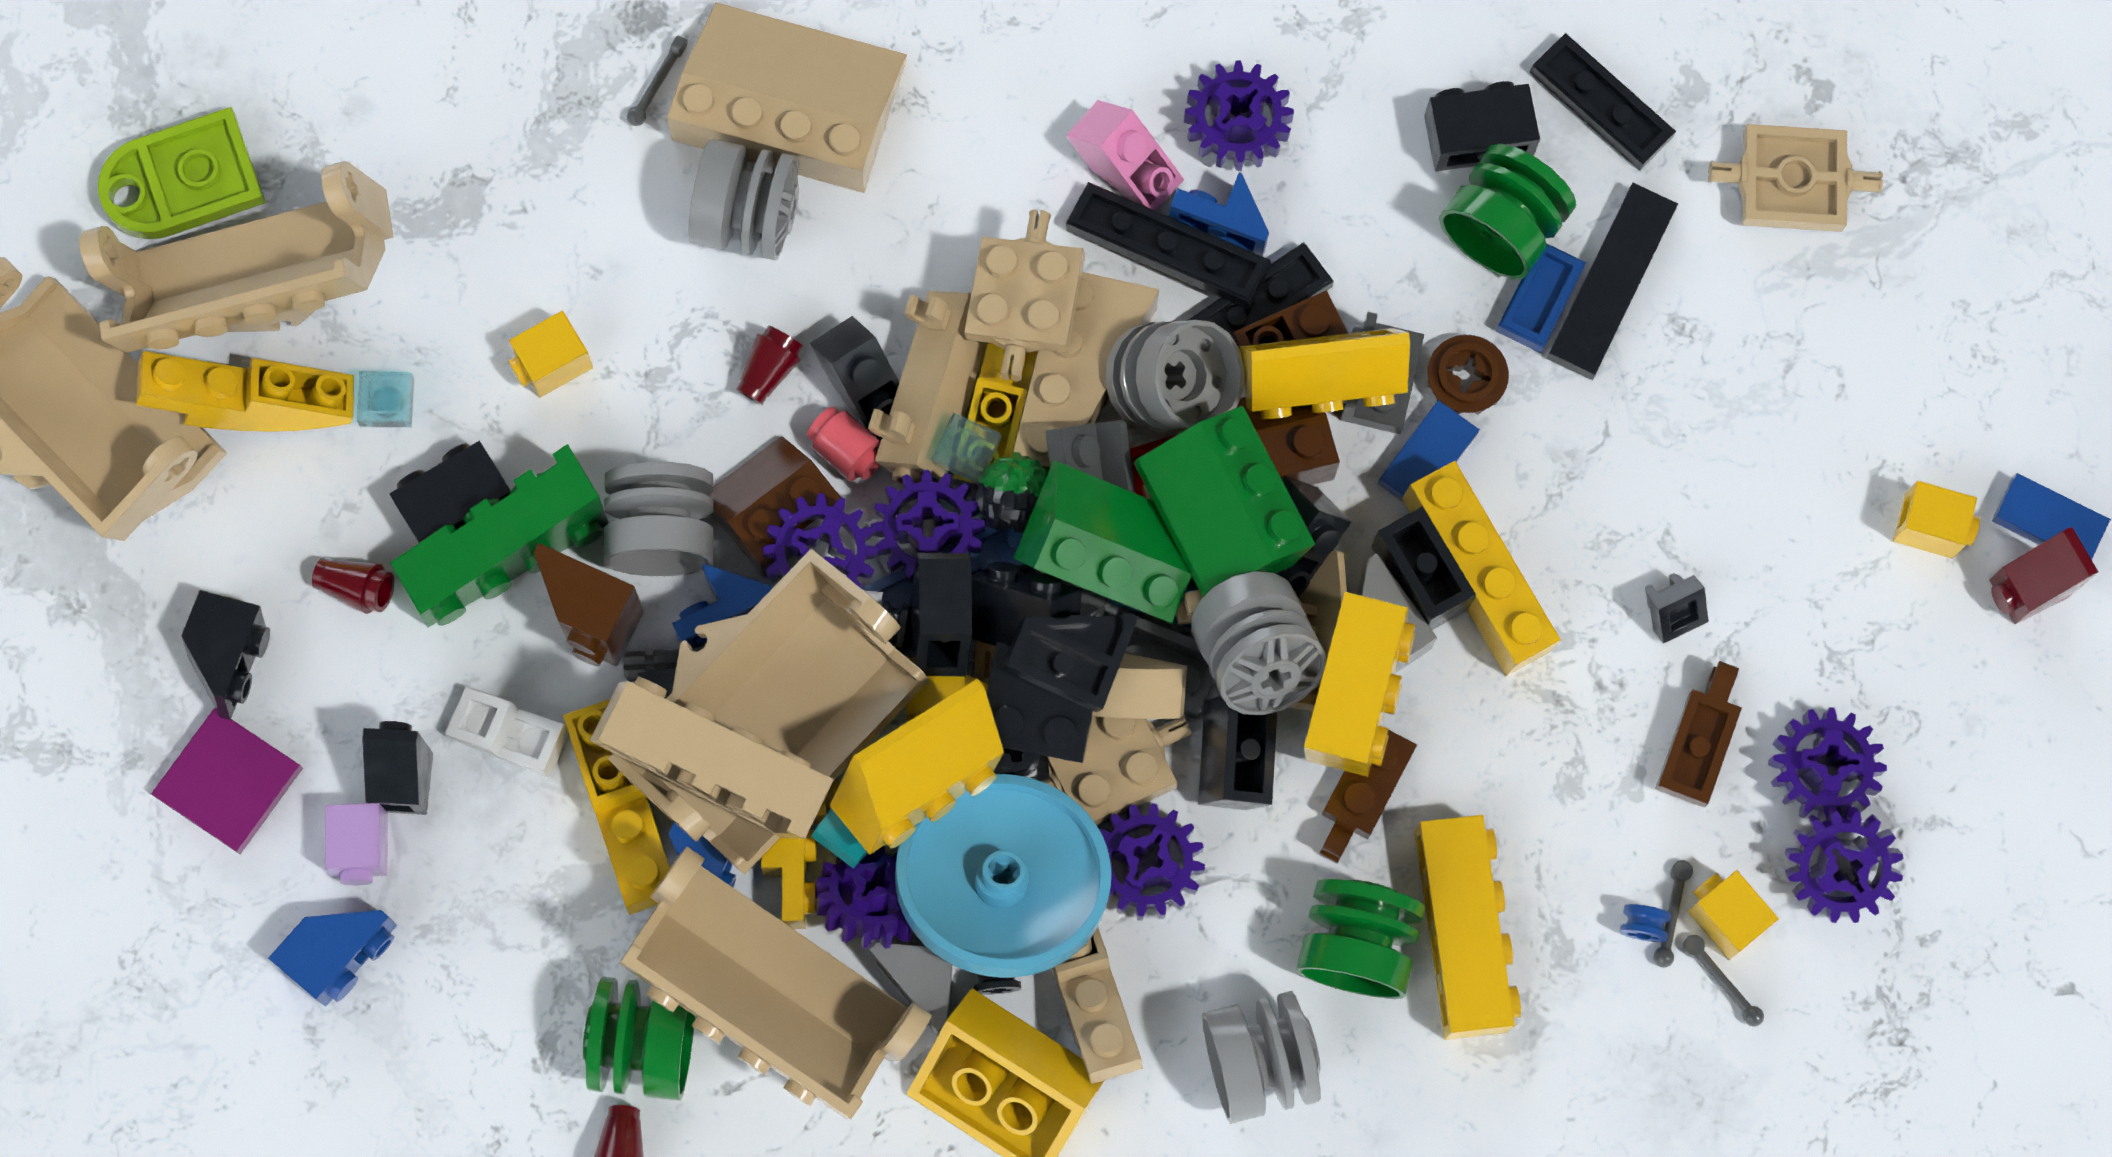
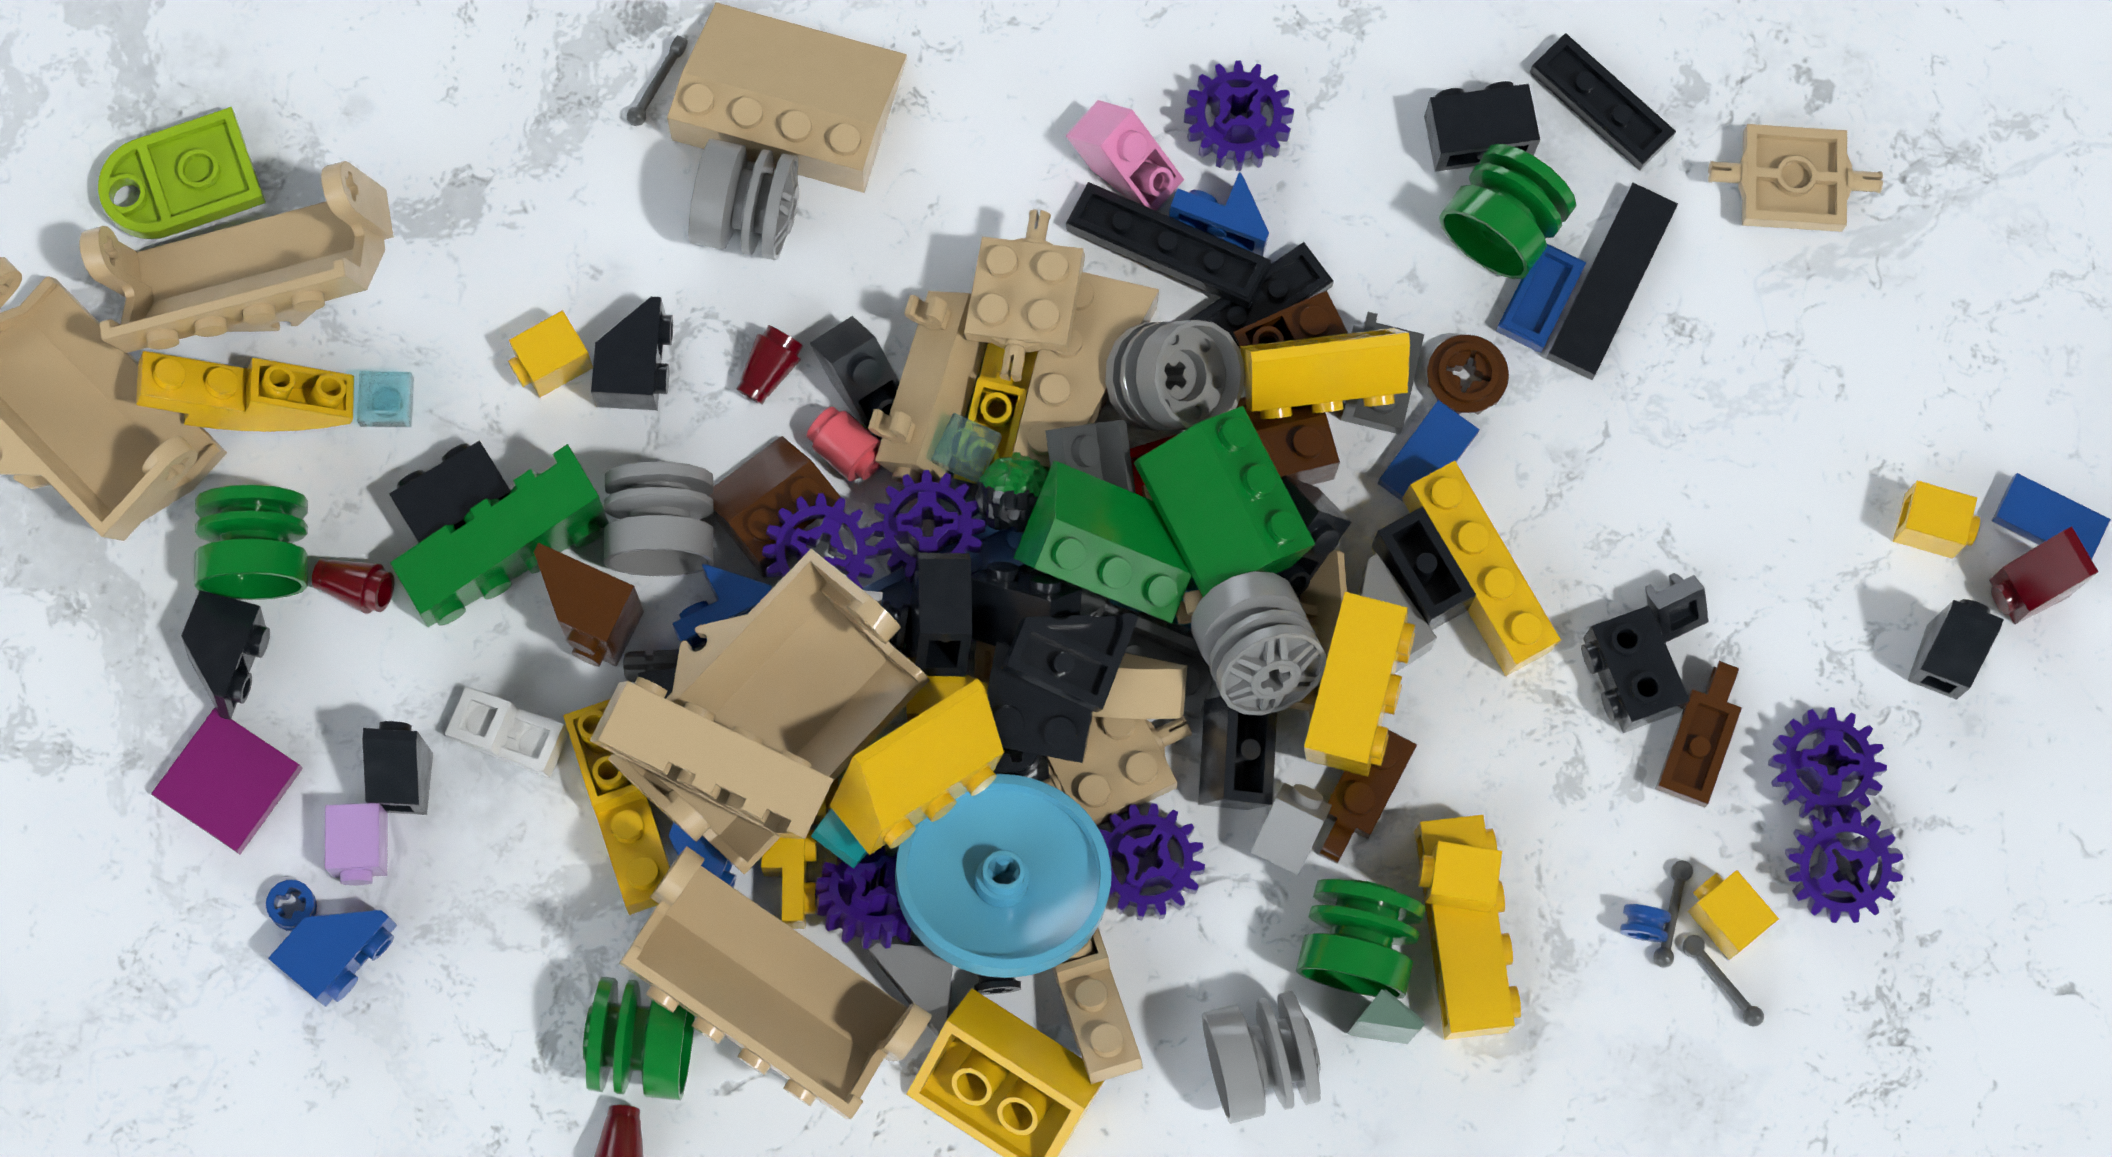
none -> green wheel [194,485,308,600]
none -> blue bush [266,880,317,931]
none -> black slope [591,296,673,411]
none -> light grey brick [1250,782,1332,876]
none -> sand green slope [1347,989,1425,1044]
none -> yellow brick [1418,841,1503,913]
none -> black brick [1581,605,1690,733]
none -> black slope [1908,599,2004,700]

